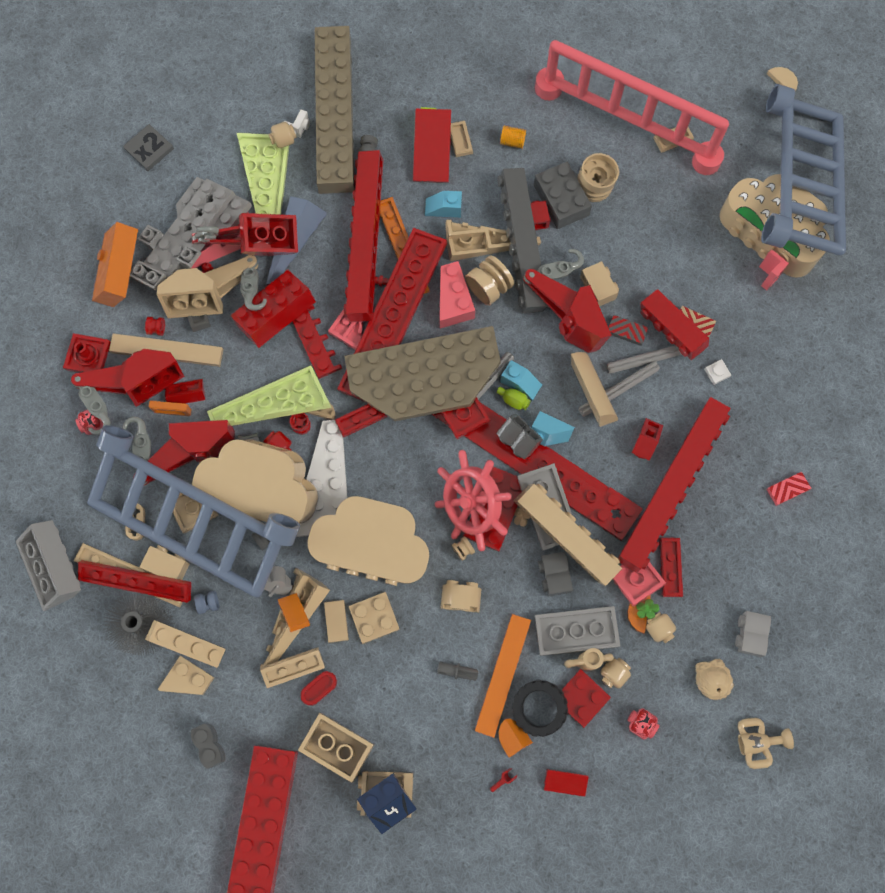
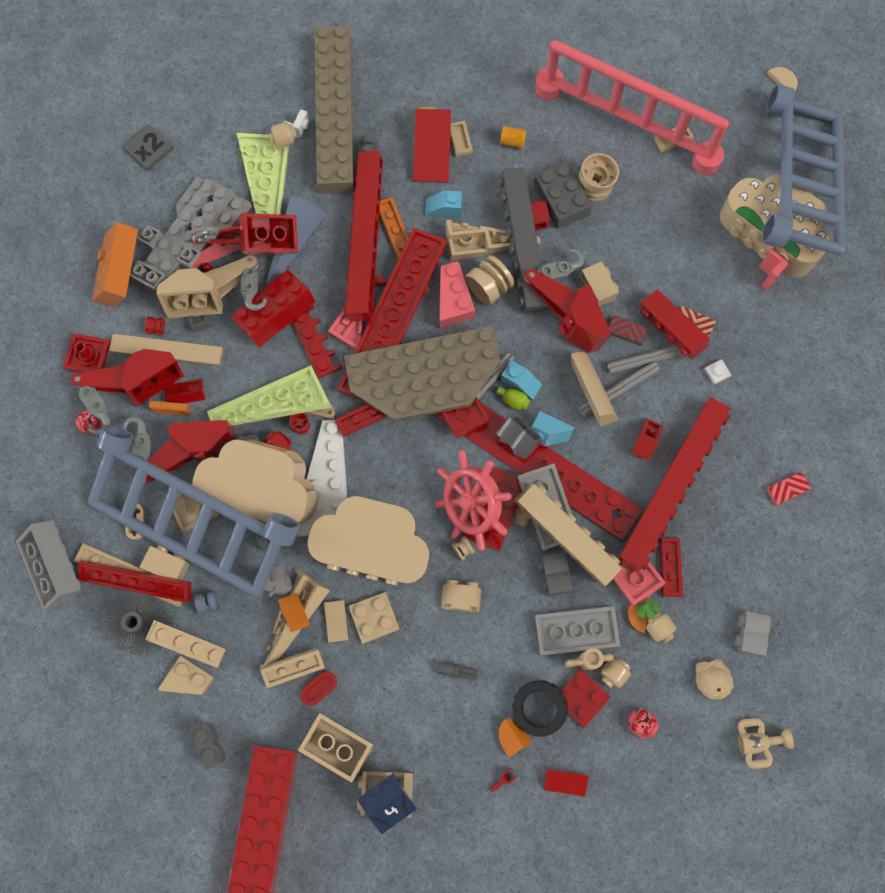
orange tile [475,614,531,738] -> none

